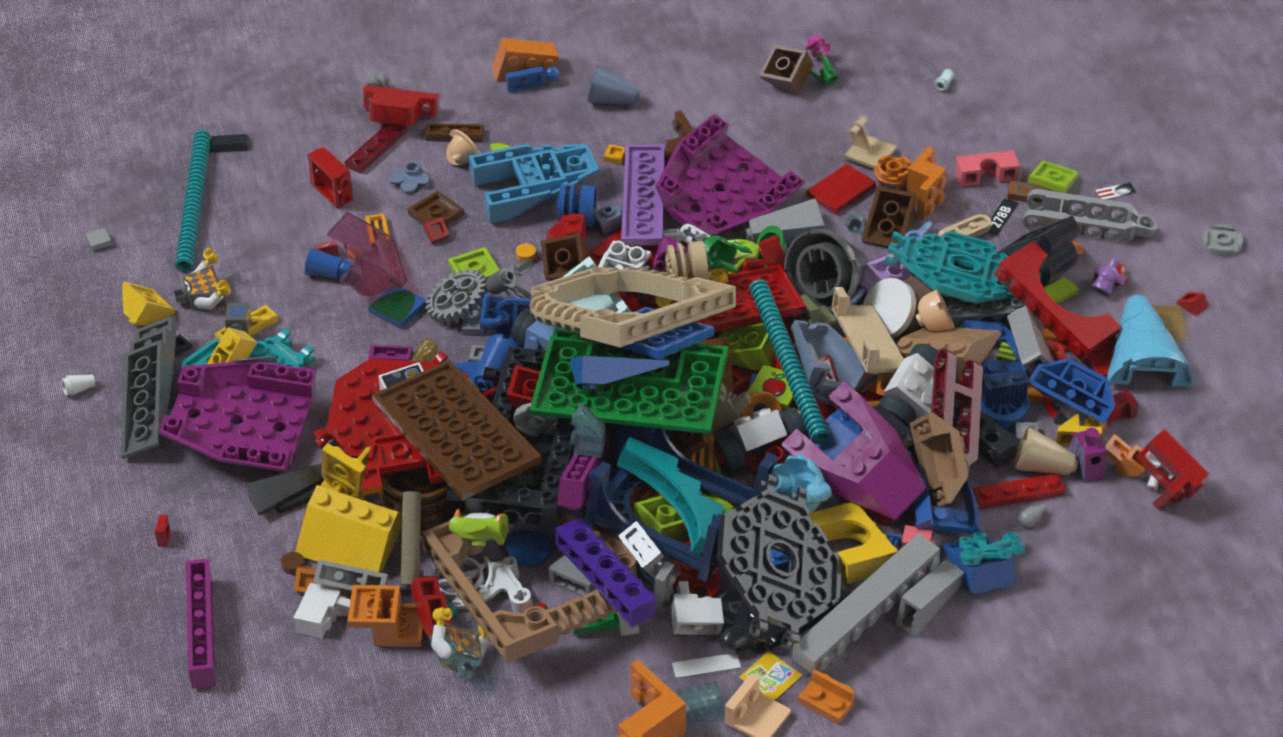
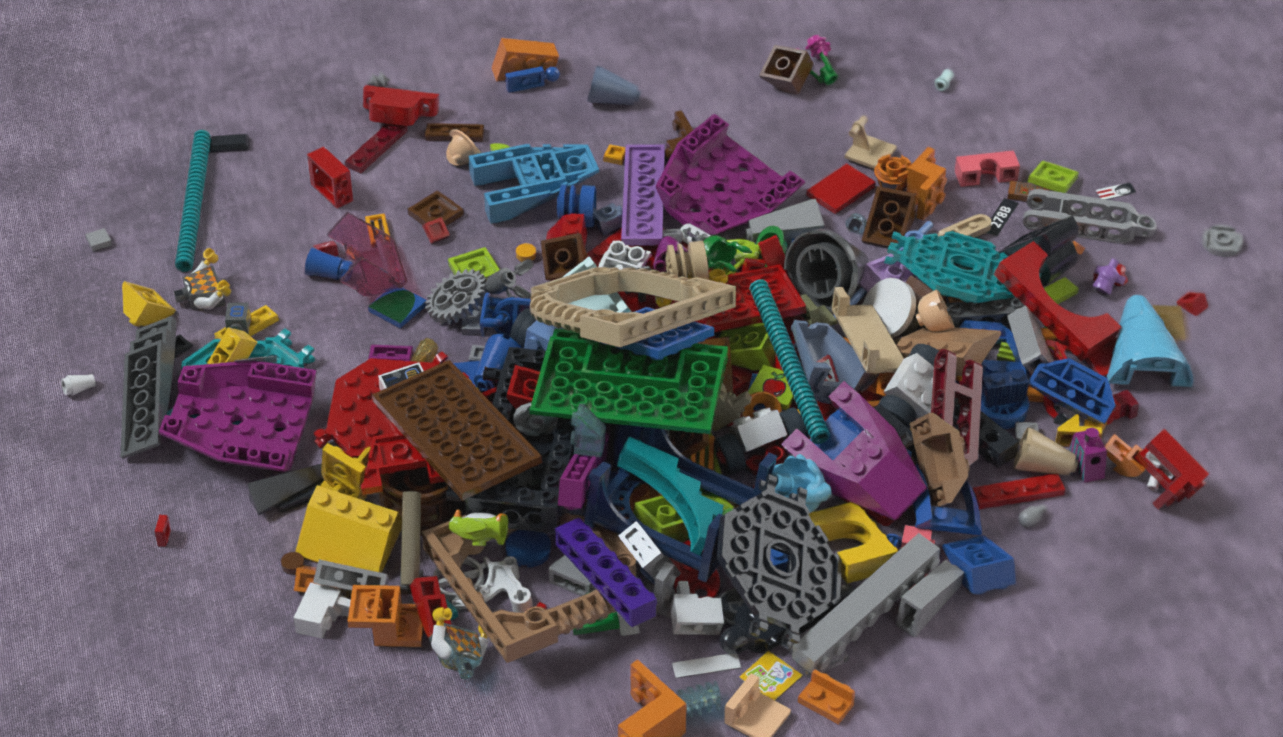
magenta brick [186,558,216,688] -> none
sand blue plate [389,162,429,193] -> none
blue wedge [570,356,670,389] -> none
teal plant [959,532,1025,565] -> none

